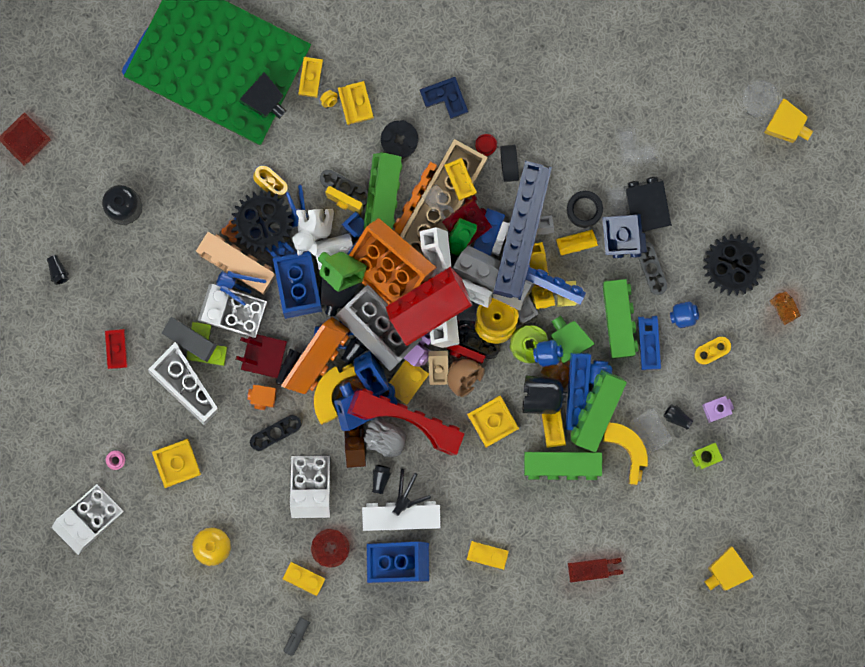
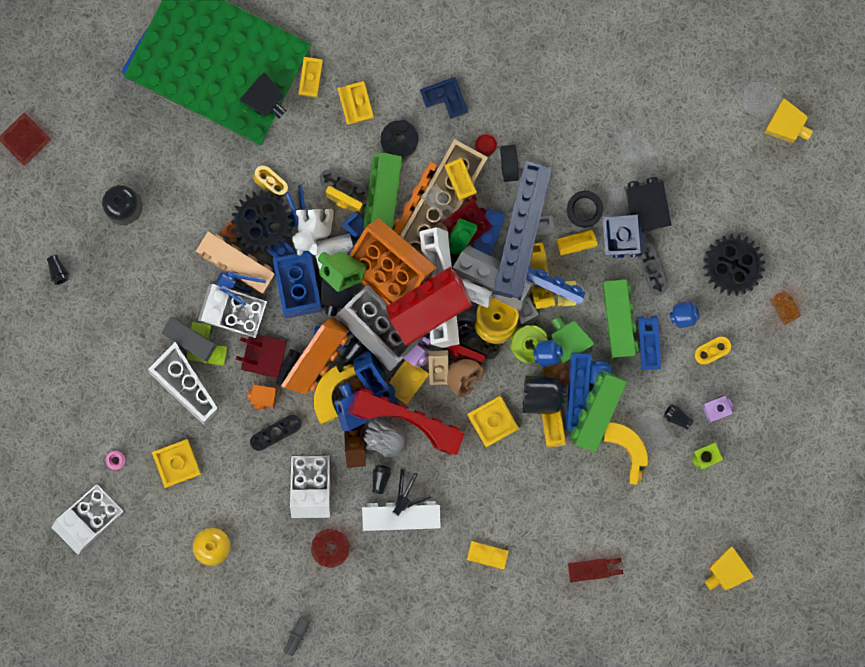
red plate [105,329,128,369] -> none
yellow plate [283,562,326,596] -> none
yellow plate [320,90,338,108] -> none
blue slope [367,542,429,583] -> none
white plate [492,221,510,256] -> none
bright green brick [524,452,602,480] -> none

